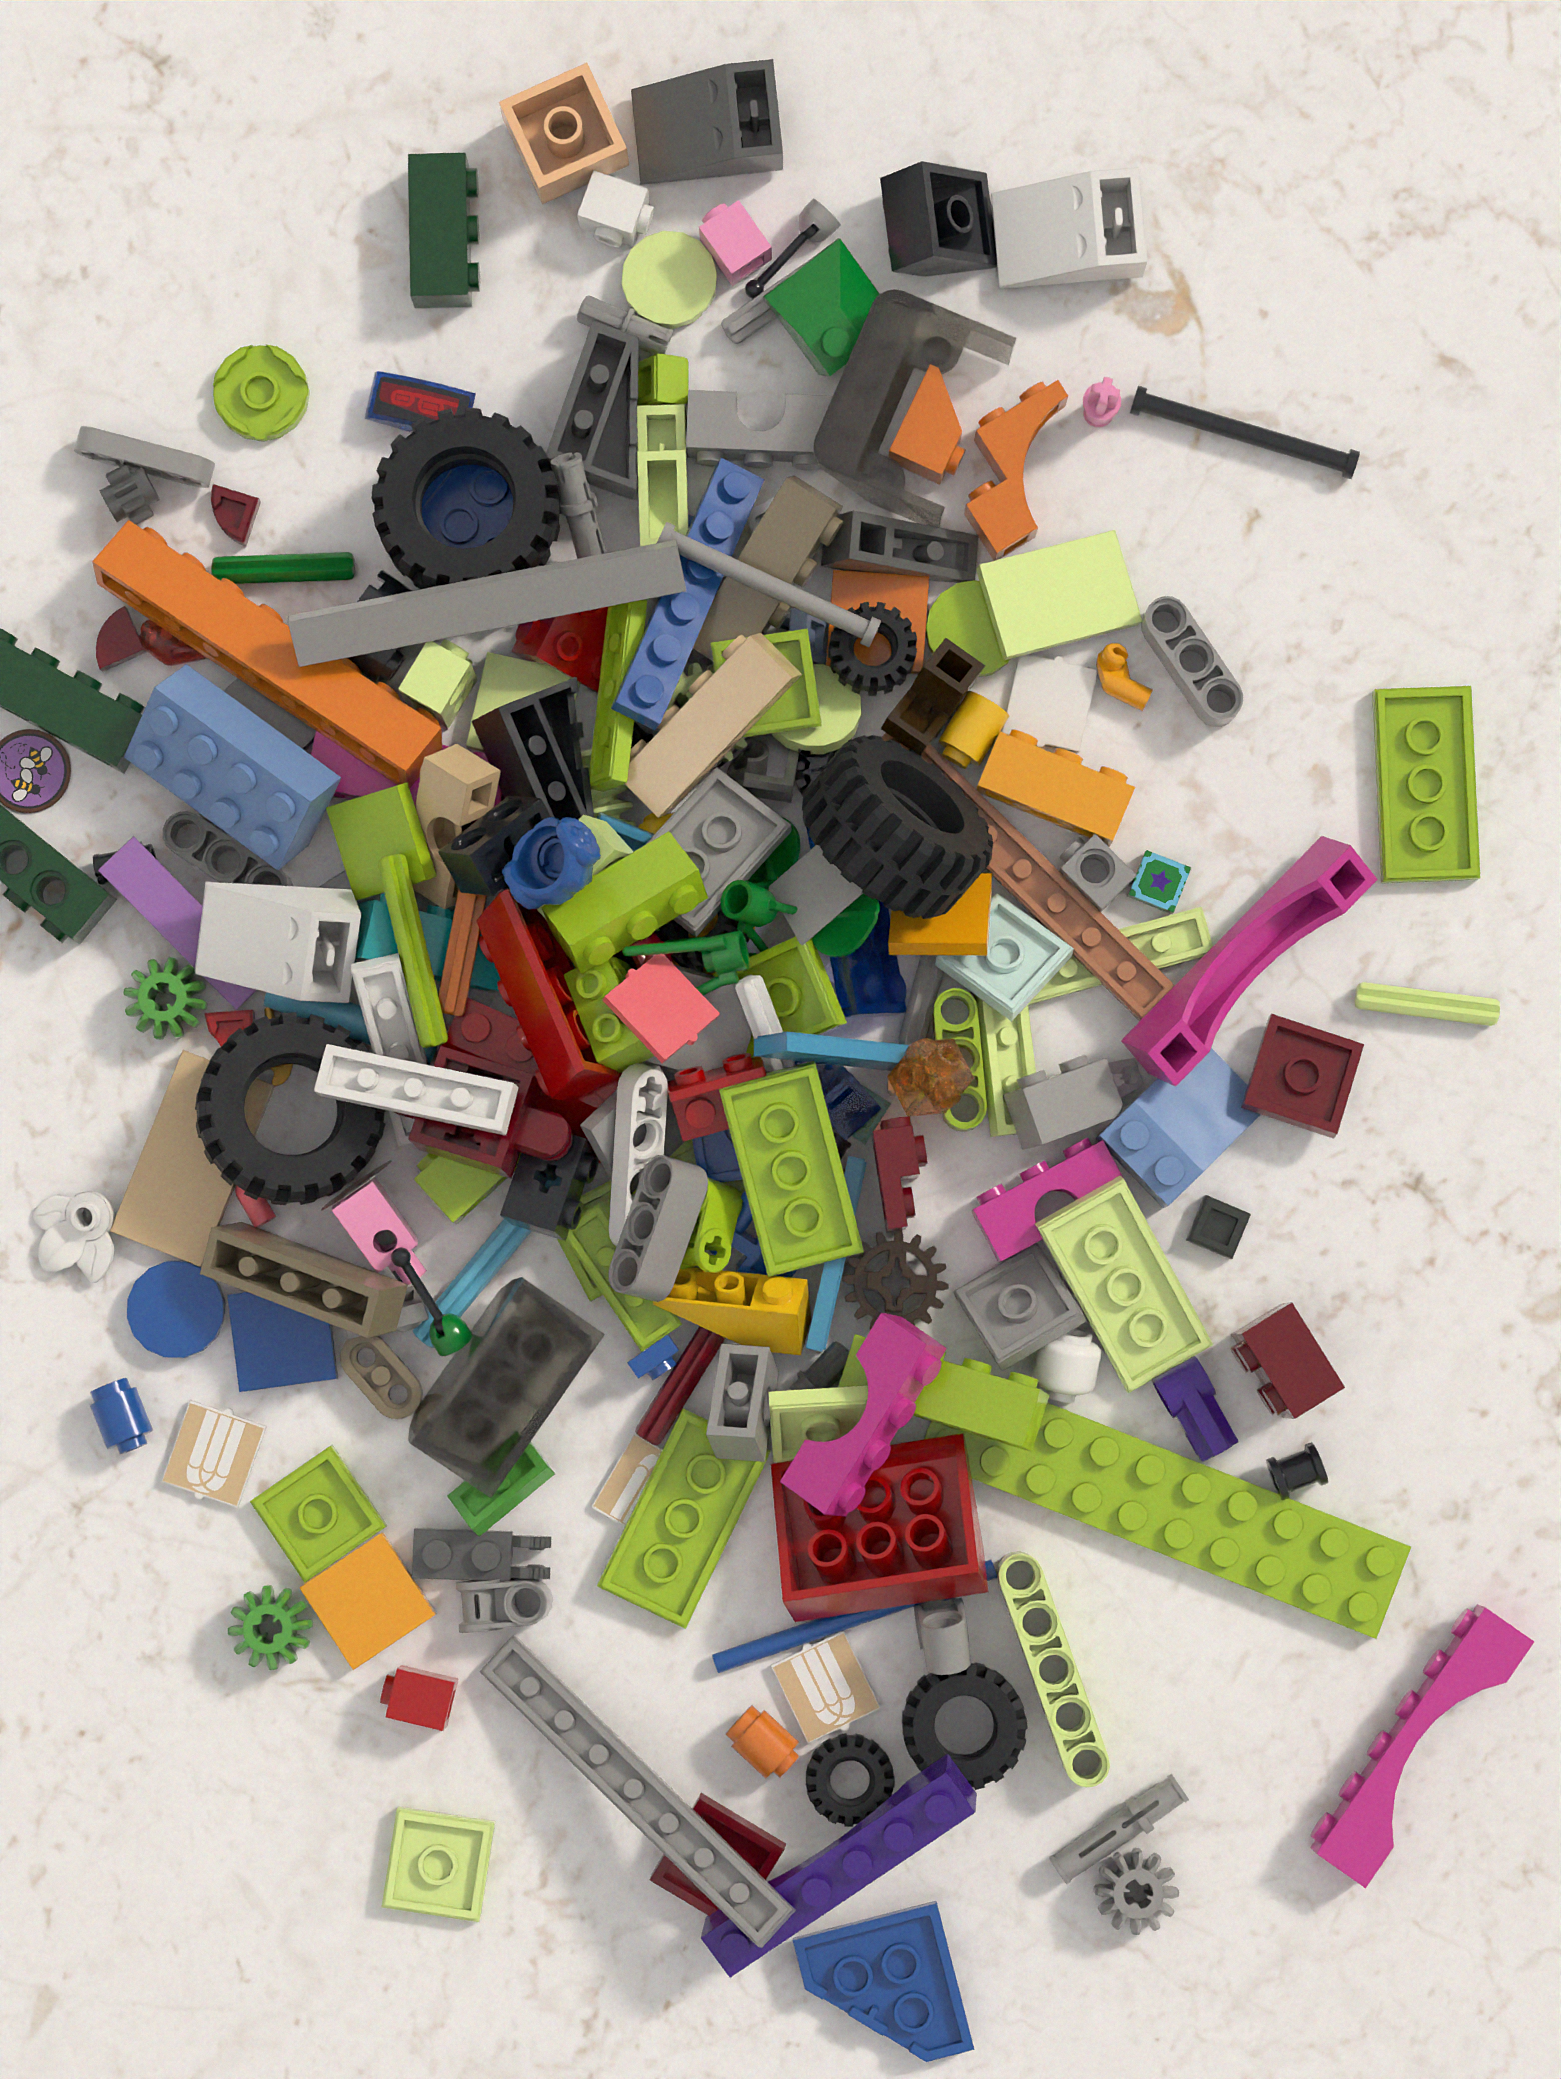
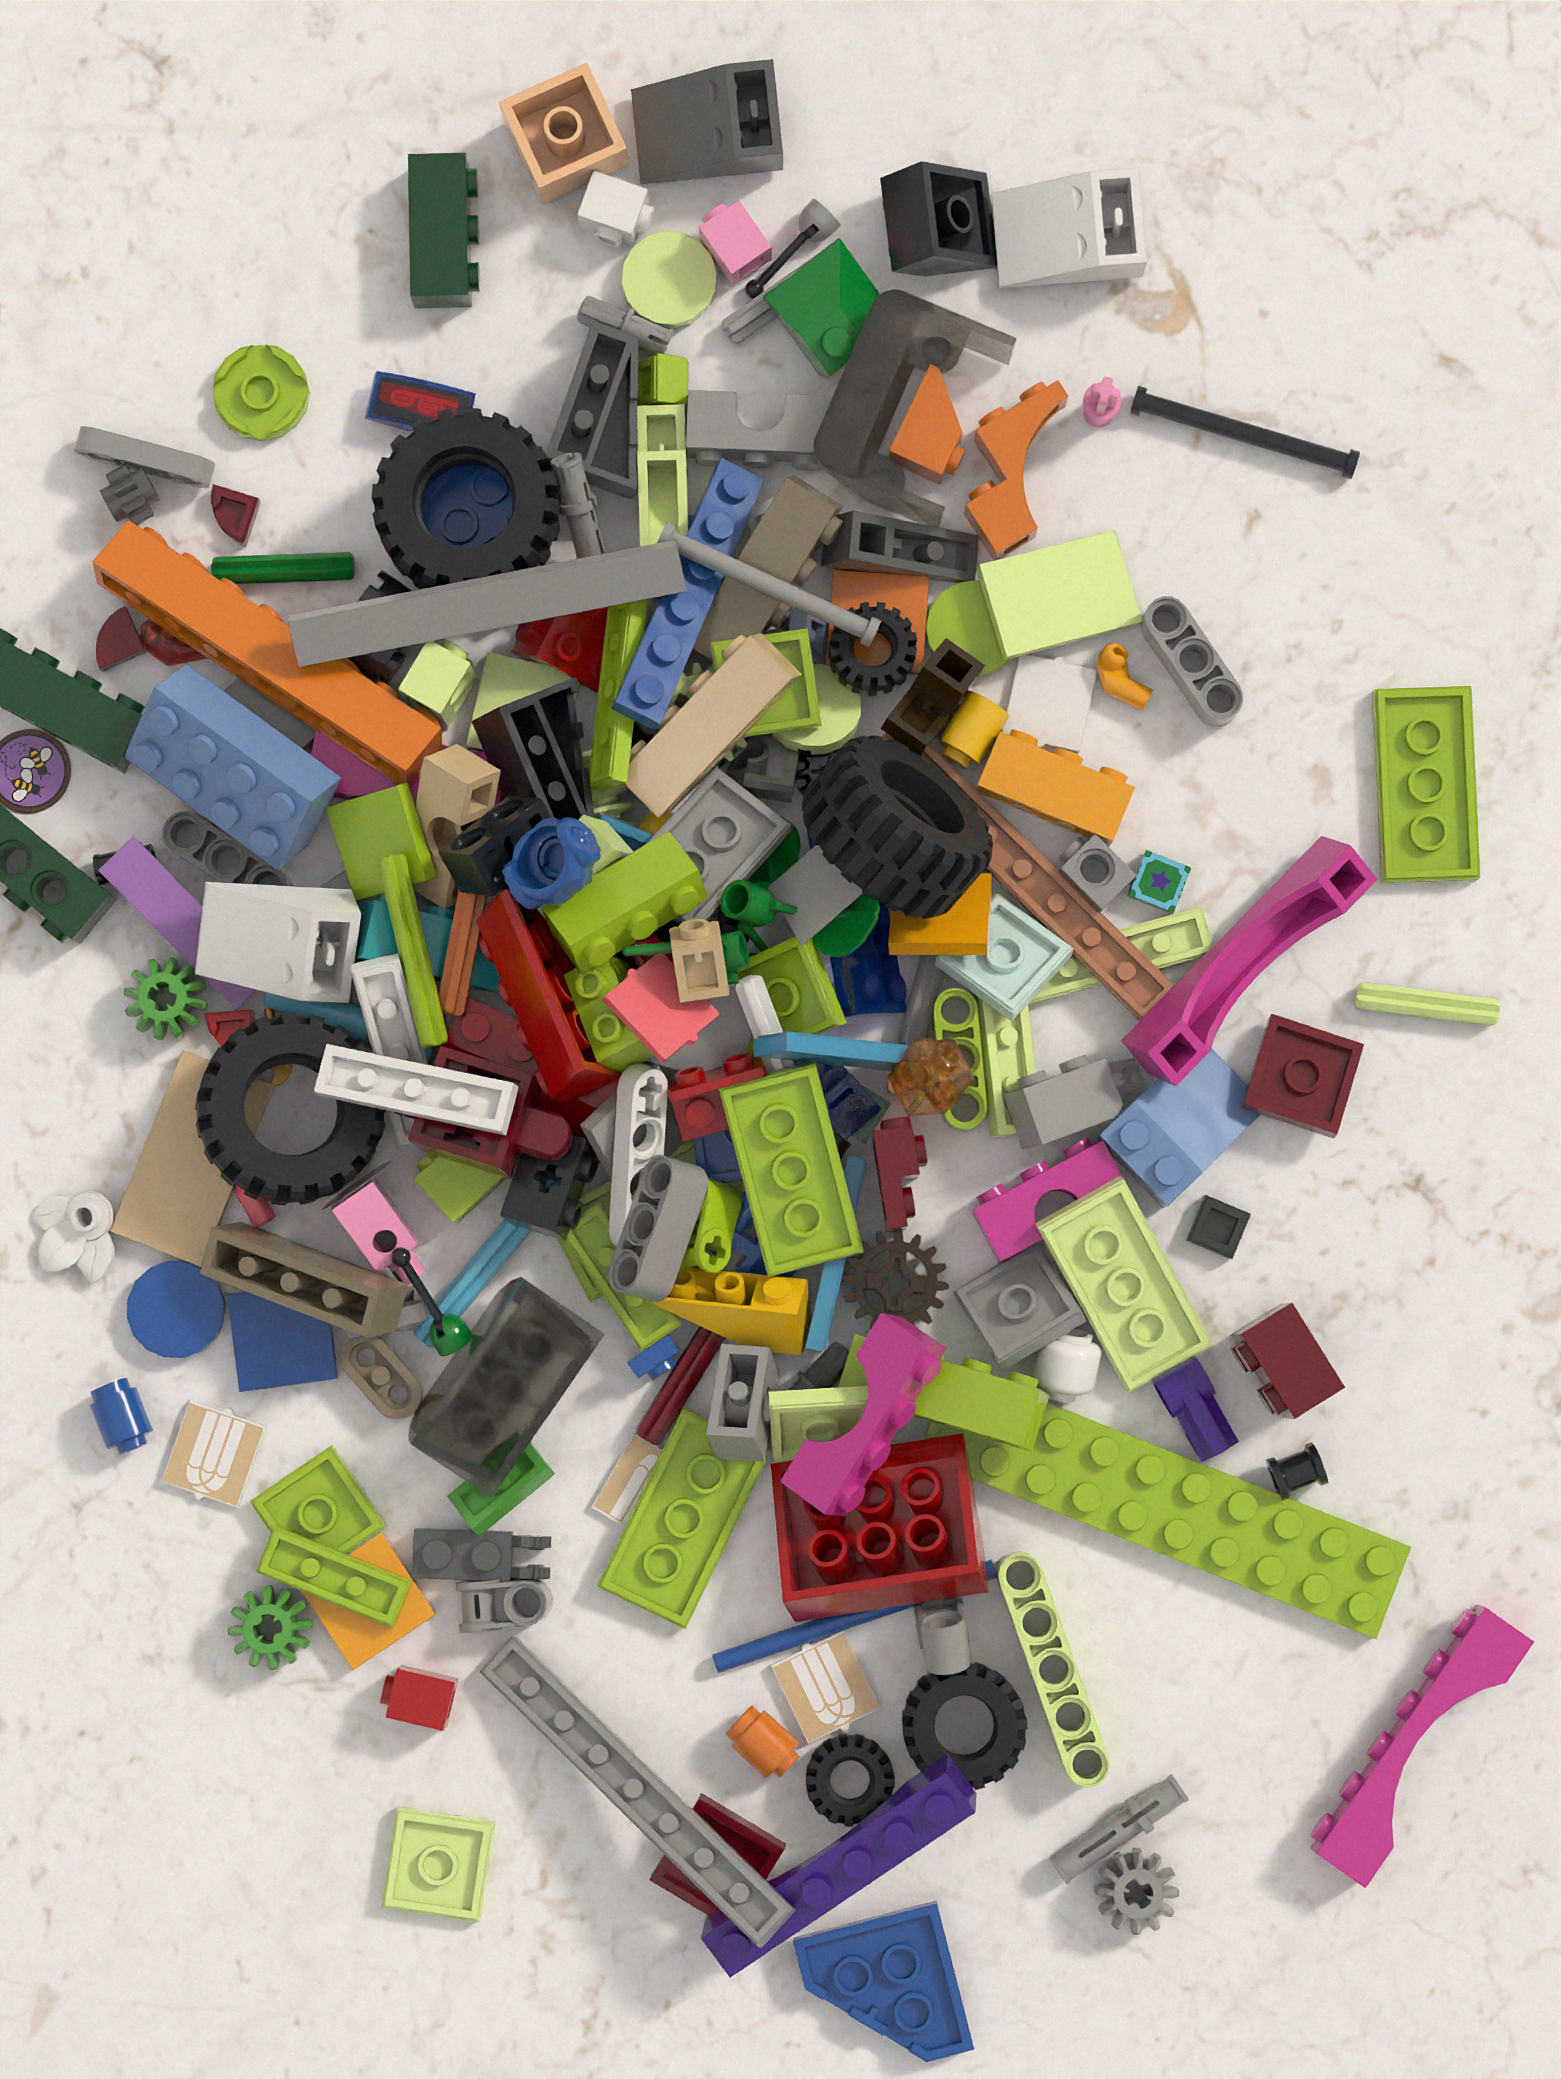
none -> lime tile [256,1525,412,1628]
none -> tan bracket [669,919,730,1003]

